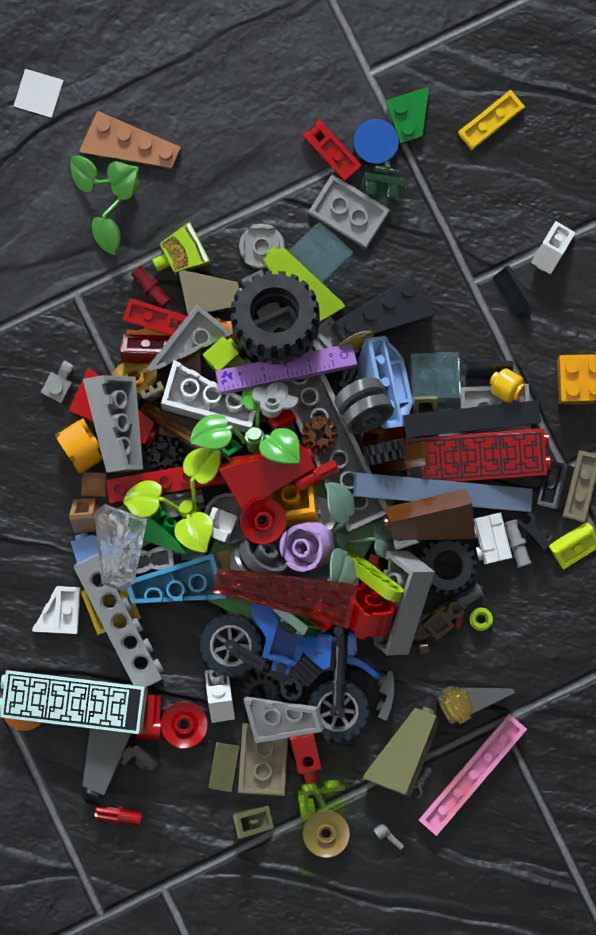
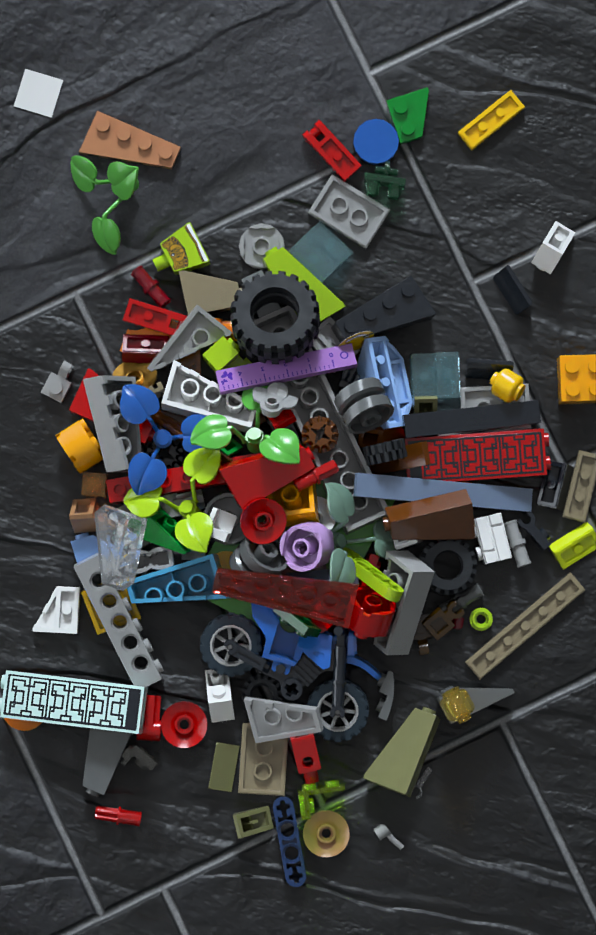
bright pink plate [419,714,527,836] -> none
none -> blue plant [120,384,206,495]
none -> dark blue beam [273,796,306,887]
none -> dark tan tile [465,572,585,680]

